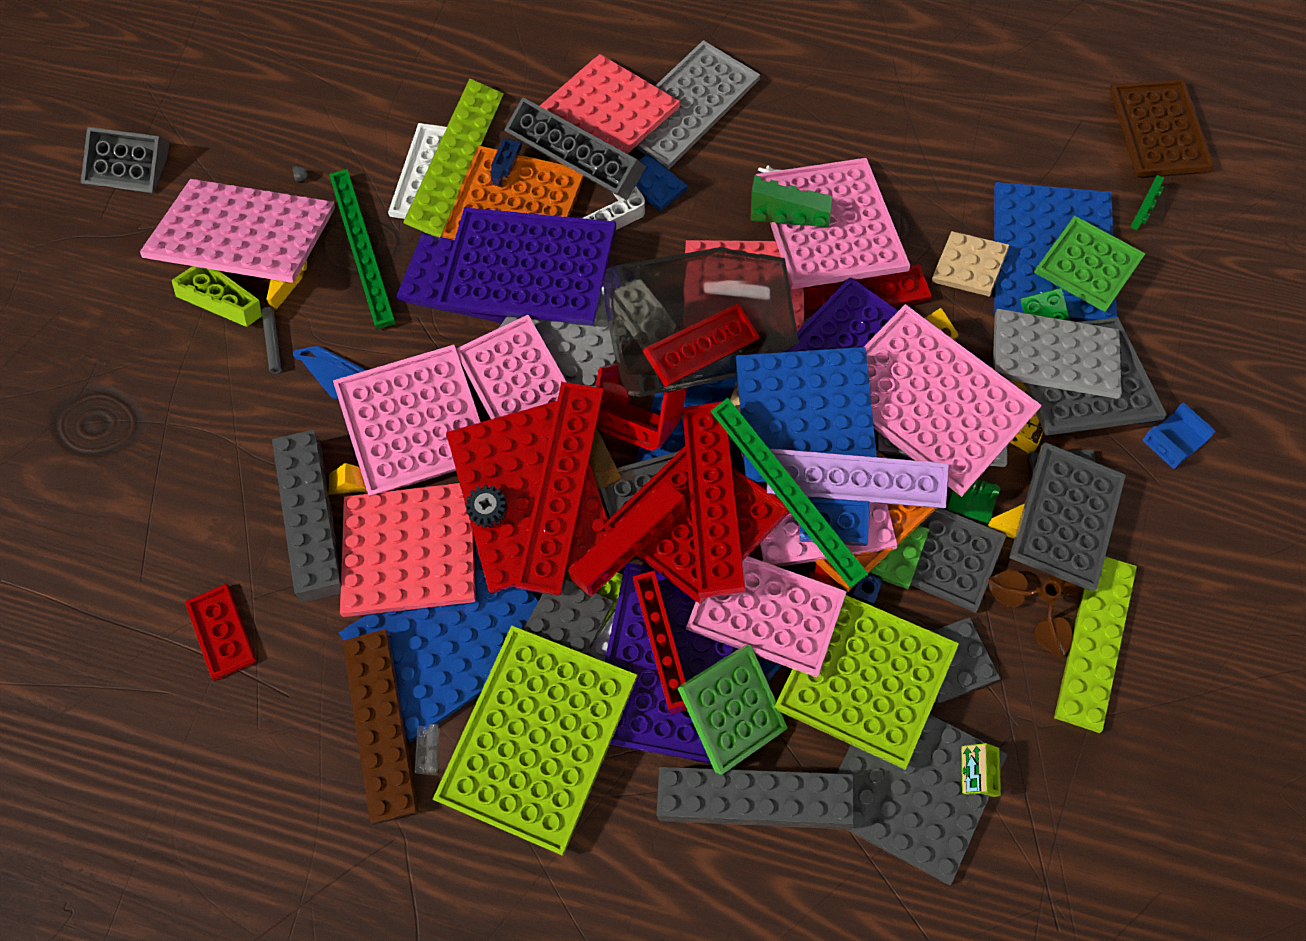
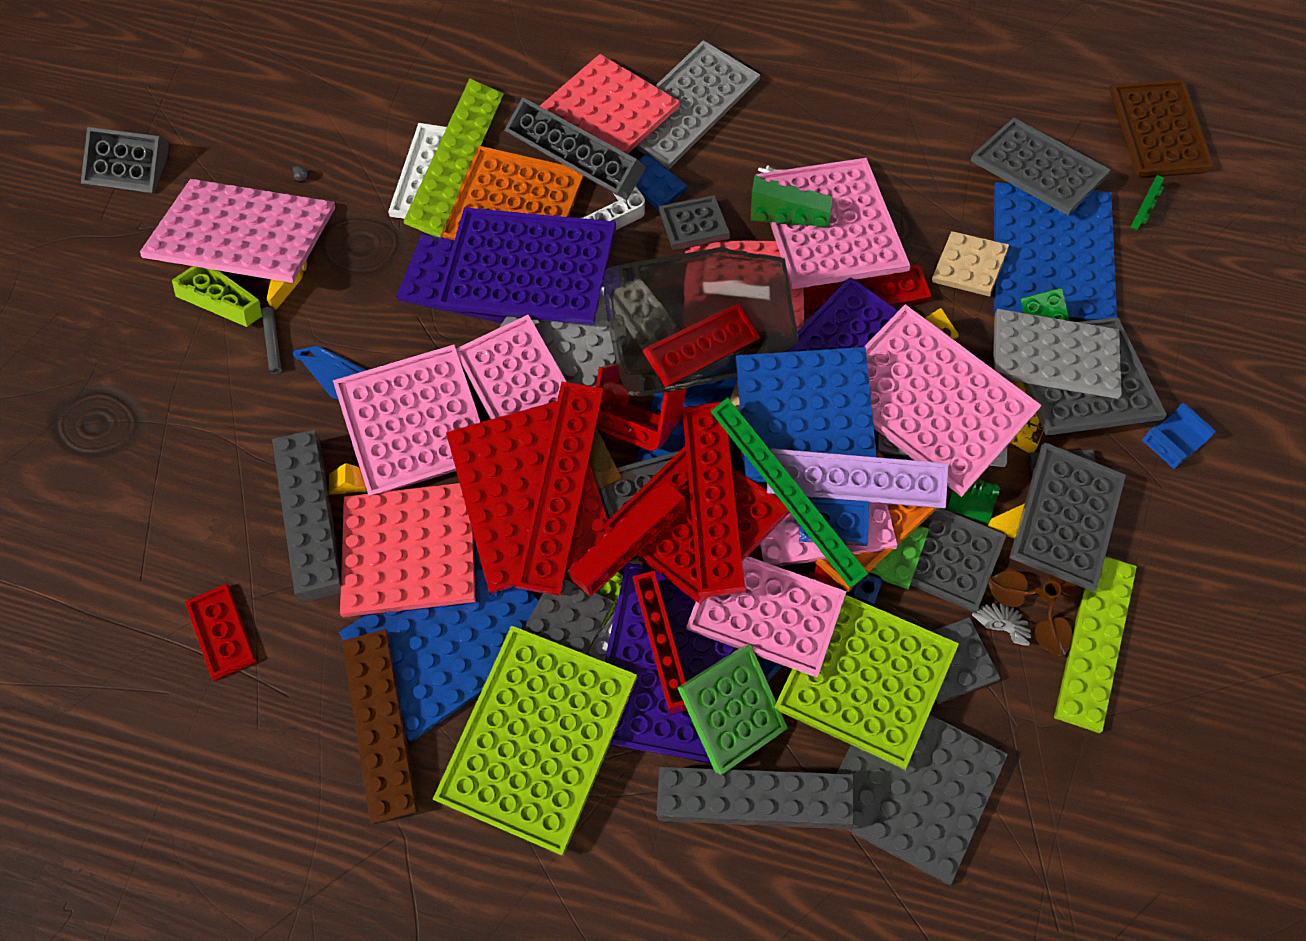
green plate [329,169,396,330] -> none
clear hinge [415,724,440,776] -> none
black wheel [465,485,507,528] -> none
dark blue hinge [491,138,522,187] -> none
panel [961,743,1001,797] -> none
bright green plate [1034,216,1145,312] -> none
none -> dark grey plate [659,195,730,250]
none -> dark grey plate [970,118,1111,216]
none -> light grey hair [972,603,1031,646]

